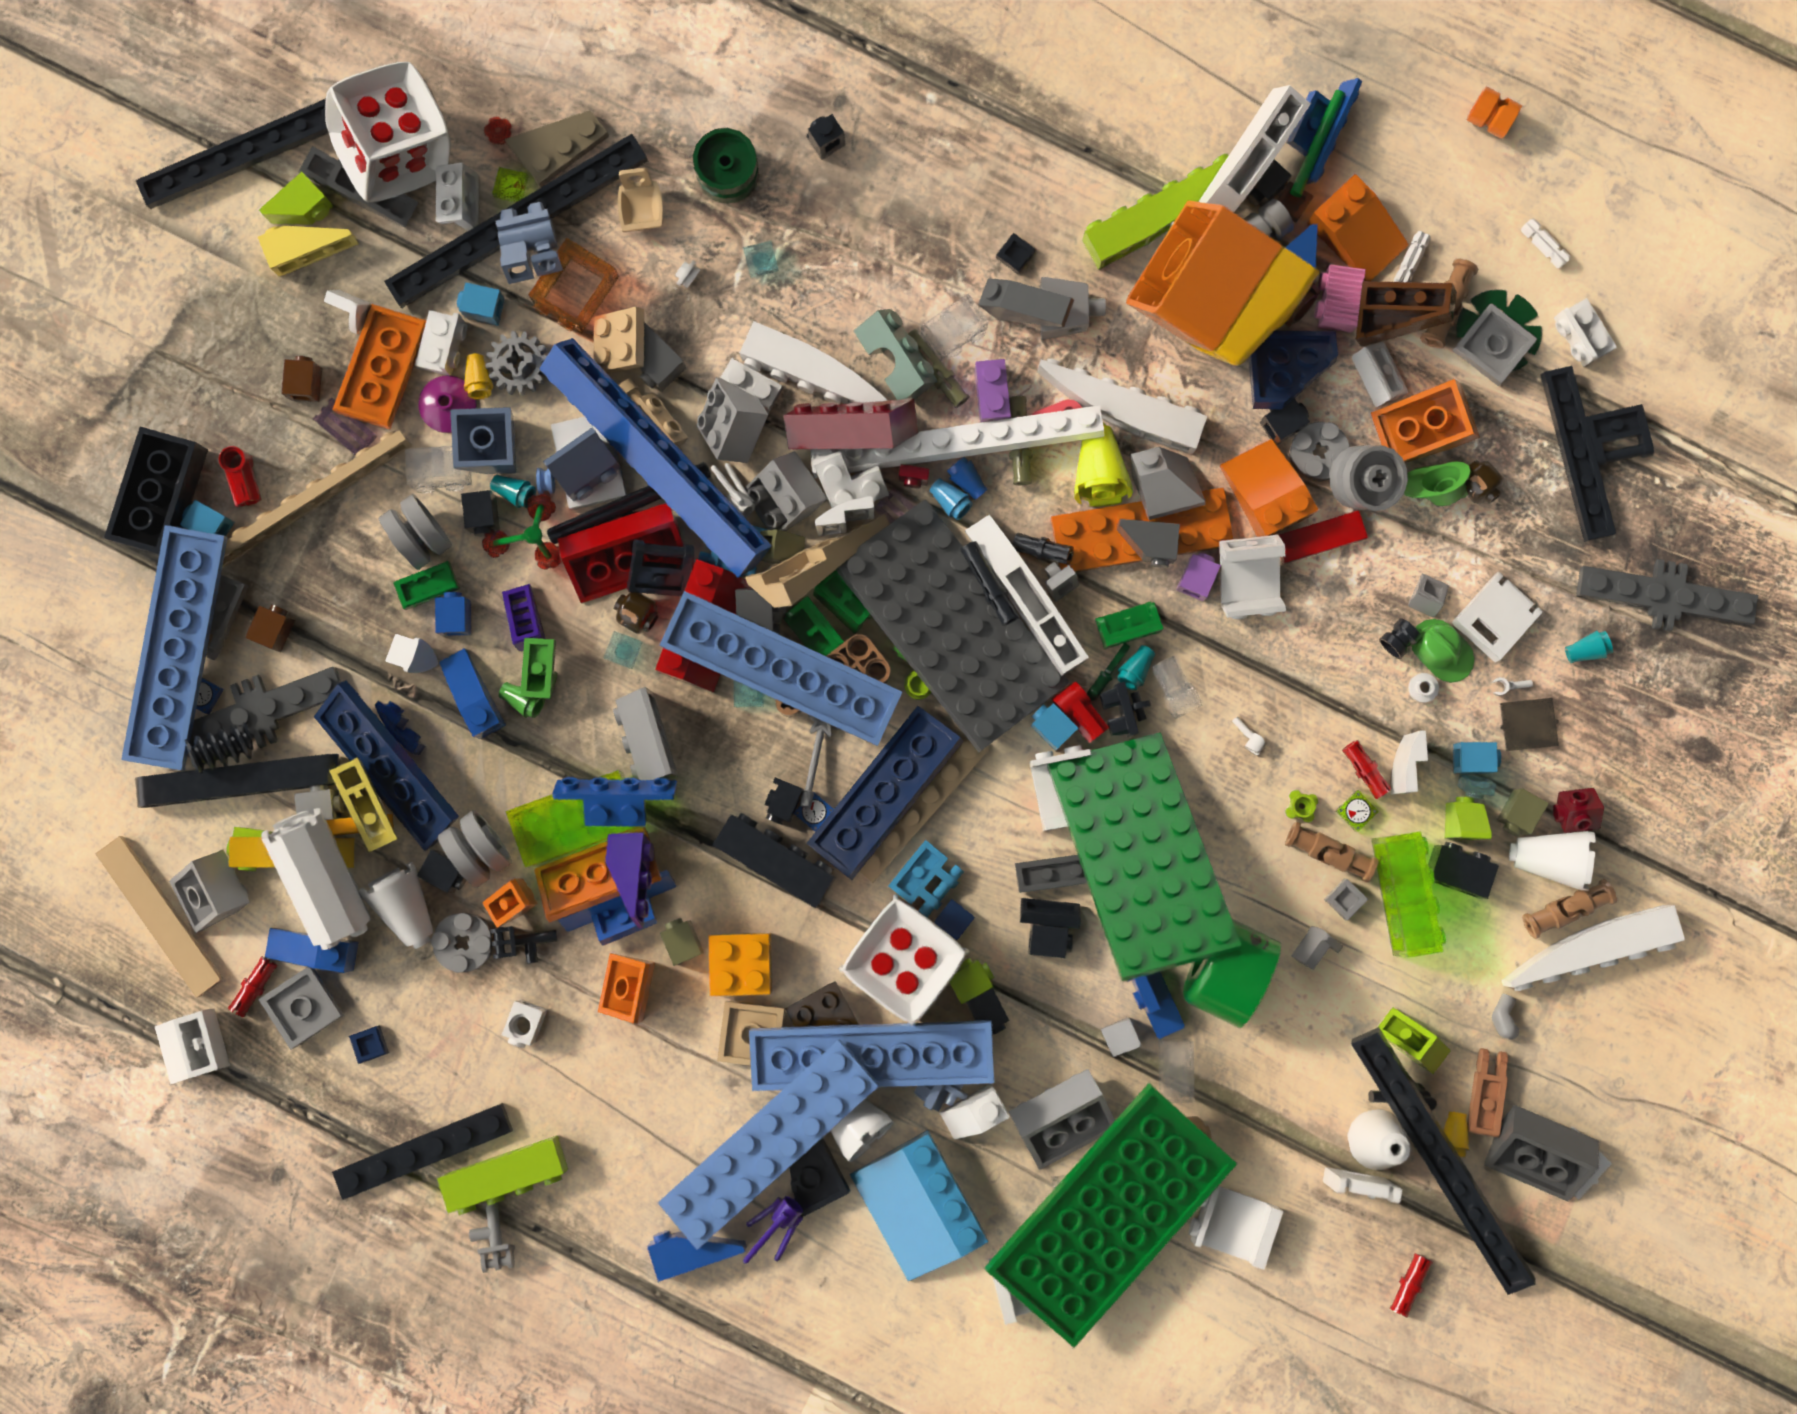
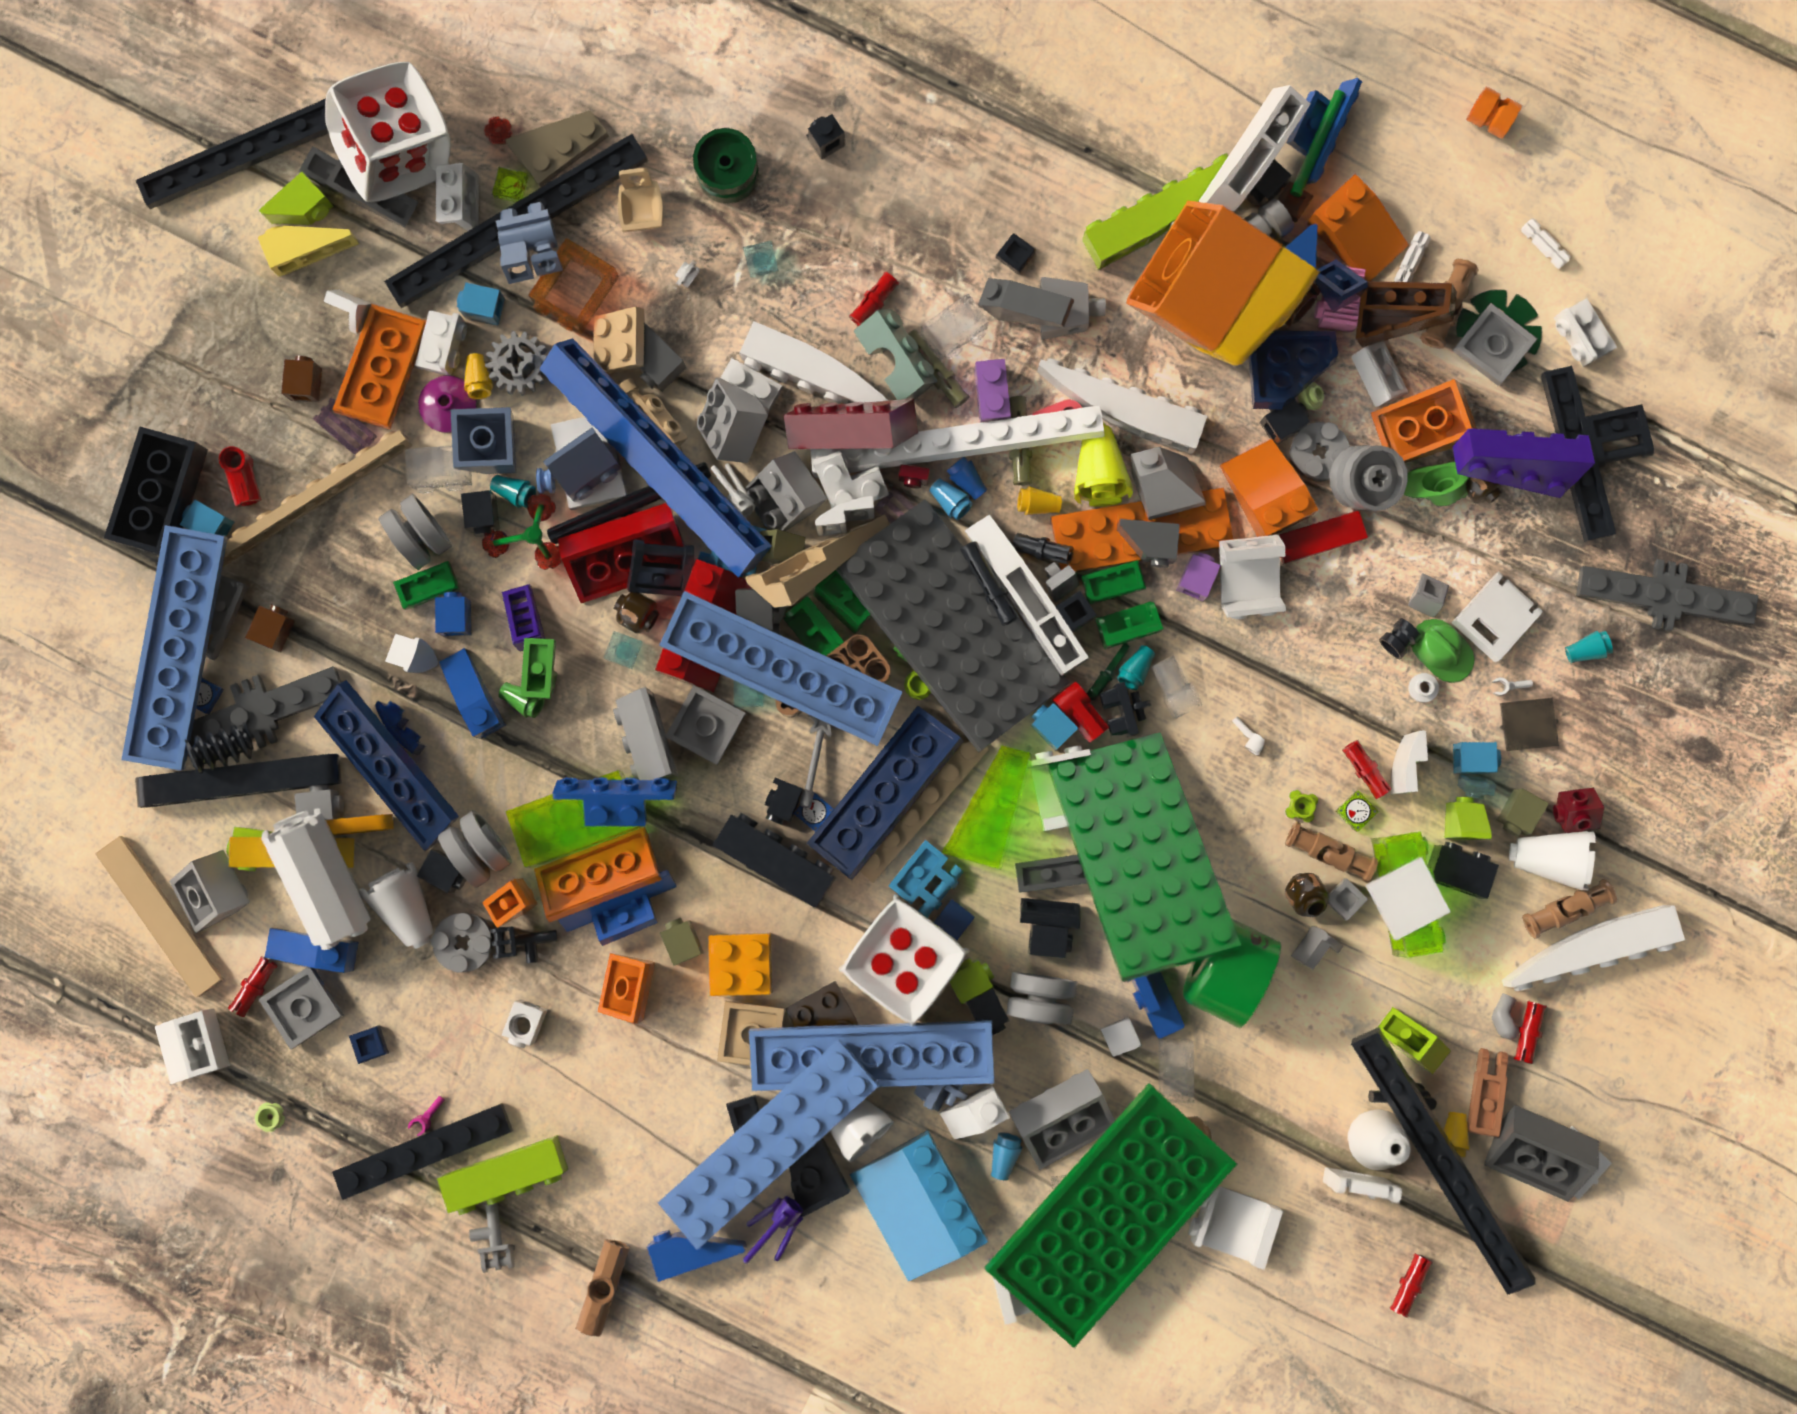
light yellow slope [330,758,397,852] -> none
dark purple slope [605,833,655,929] -> none
none -> yellowish green plate [255,1102,285,1132]
none -> dark pink hand [408,1095,445,1136]
none -> medium nougat piece [575,1239,630,1337]
none -> light grey plate [665,685,746,765]
none -> black tile [726,1095,760,1133]
none -> red pin [849,272,899,326]
none -> clear neon green wedge [941,745,1033,870]
none -> dark azure cone [991,1133,1023,1181]
none -> light grey wheel [1006,972,1077,1024]
none -> yellow cone [1017,486,1062,515]
none -> black brick [1055,591,1096,633]
none -> green plate [1081,560,1146,605]
none -> dark brown head [1285,873,1330,917]
none -> yellowish green plate [1298,382,1324,410]
none -> dark blue slope [1315,259,1368,313]
none -> white tile [1365,857,1450,940]
none -> dark purple wedge [1453,428,1595,498]
none -> red pin [1514,1001,1547,1064]

